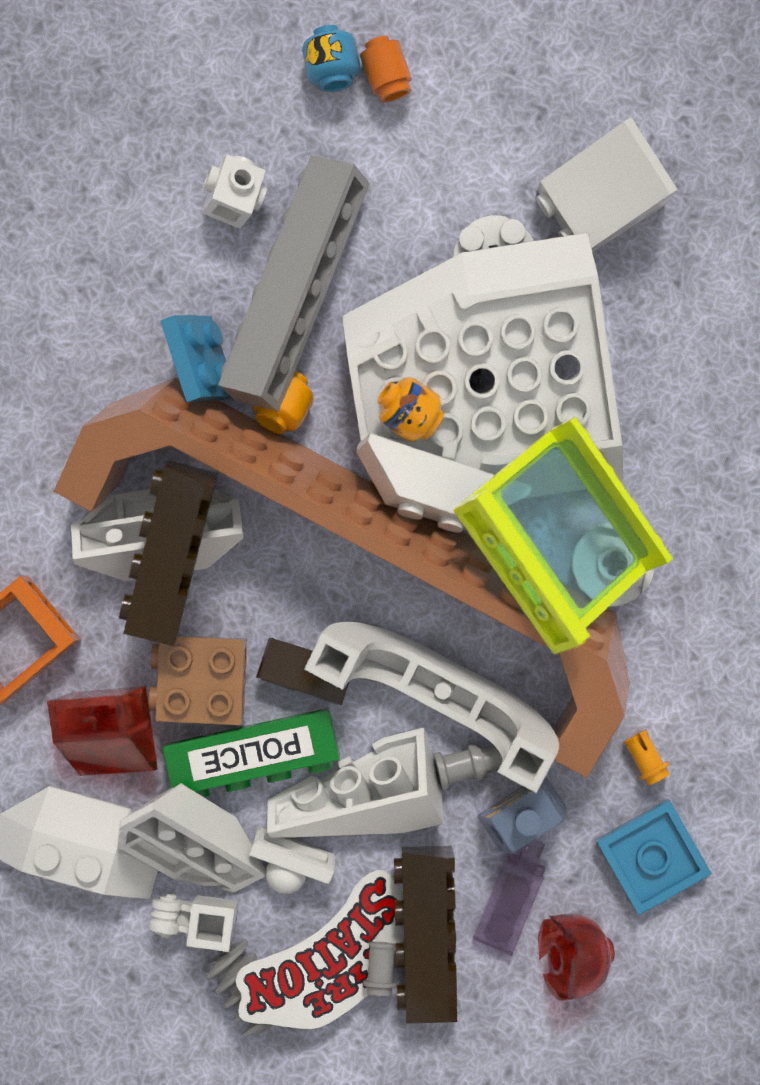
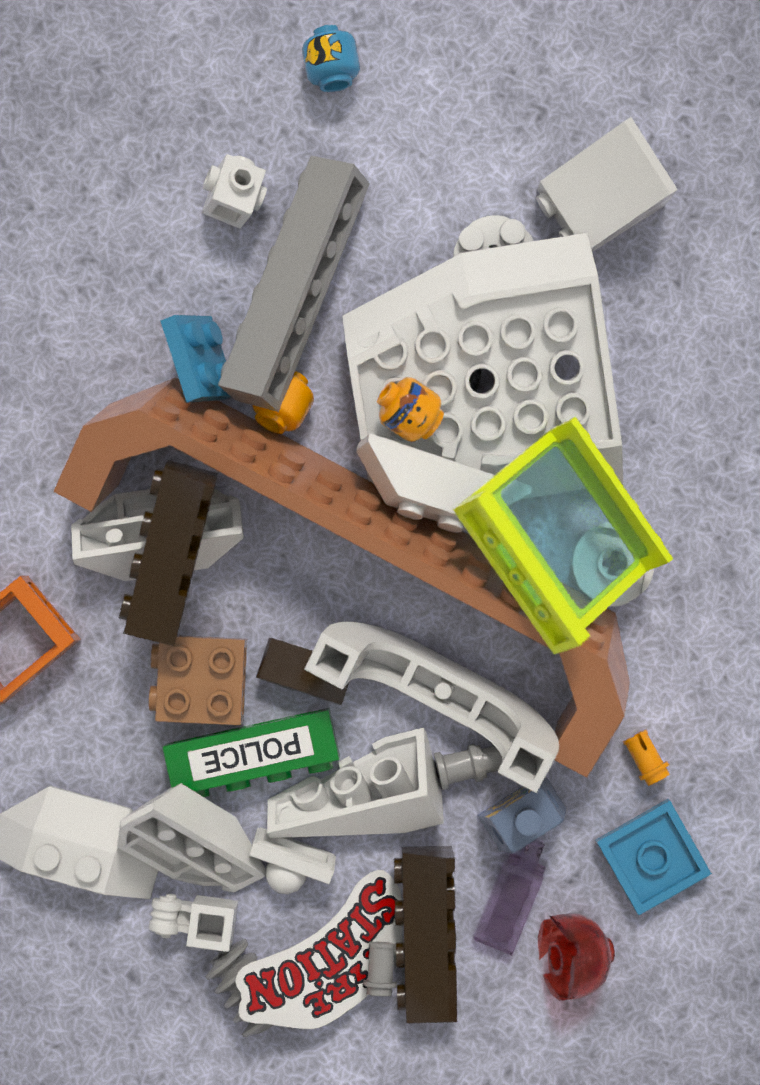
clear red slope [47,686,158,776] -> none
orange brick [360,35,412,103] -> none

